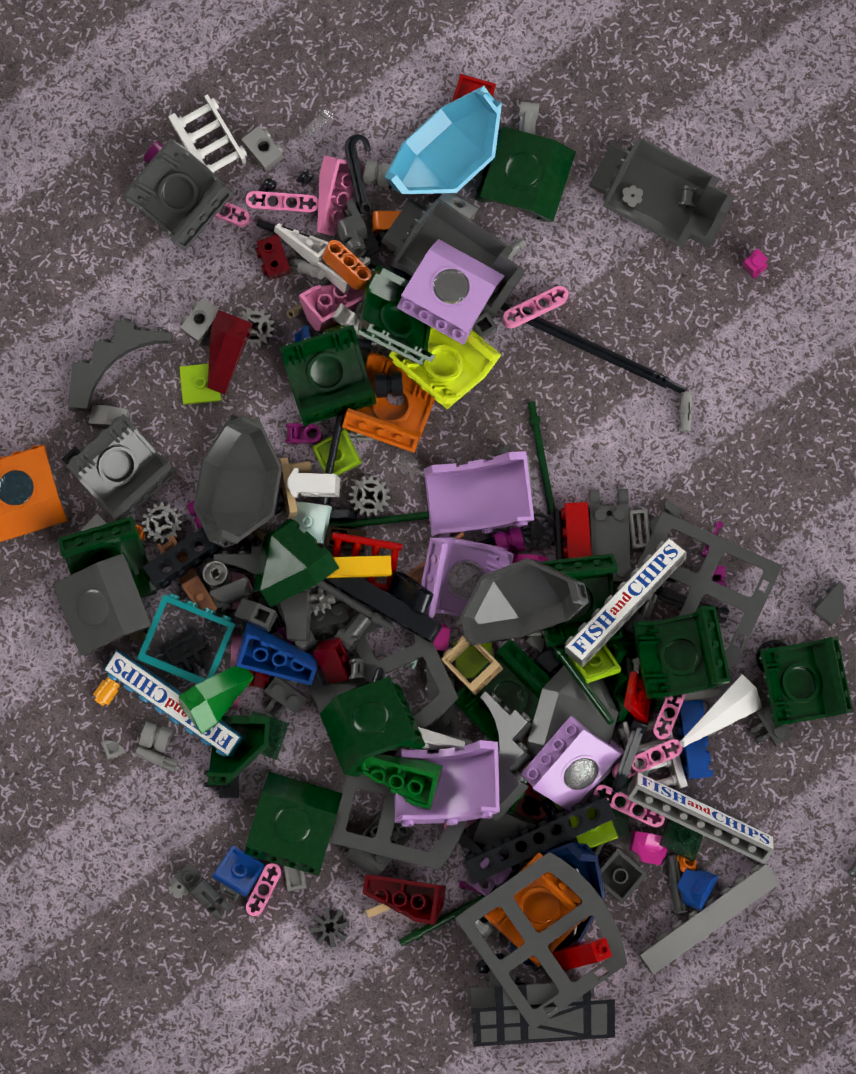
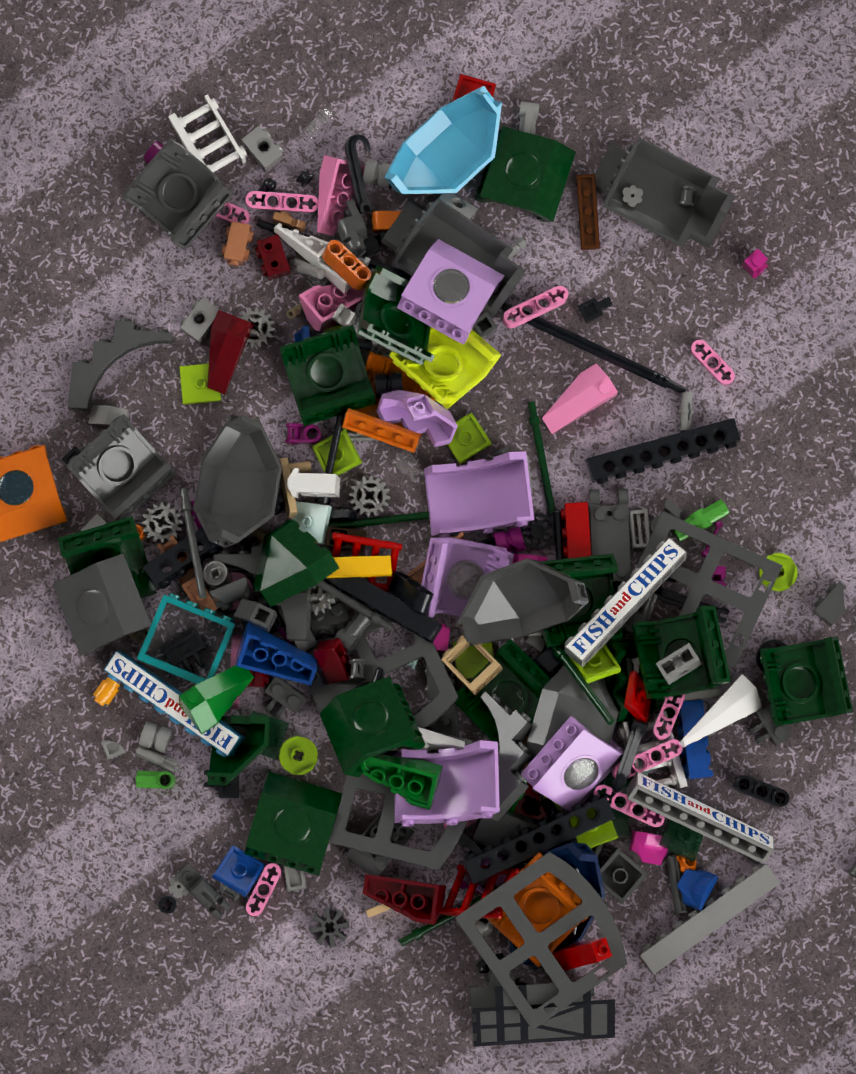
none -> bright green piece [136,771,176,789]
none -> black bush [159,896,177,914]
none -> dark grey bar [180,488,207,598]
none -> nougat brick [221,221,254,267]
none -> medium nougat plate [273,211,306,232]
none -> lime plate [279,736,318,775]
none -> lavender panel [376,390,458,447]
none -> red bar [440,864,520,919]
none -> lime plate [447,412,492,464]
none -> bright pink wedge [542,363,618,434]
none -> reddish brown tile [576,174,600,250]
none -> black plate [578,297,613,324]
none -> black brick [586,418,741,484]
none -> light grey brick [656,643,702,684]
none -> bright green piece [672,499,729,542]
none -> bright pink beam [691,340,735,386]
none -> black beam [734,775,789,807]
none -> lime plate [758,553,798,592]

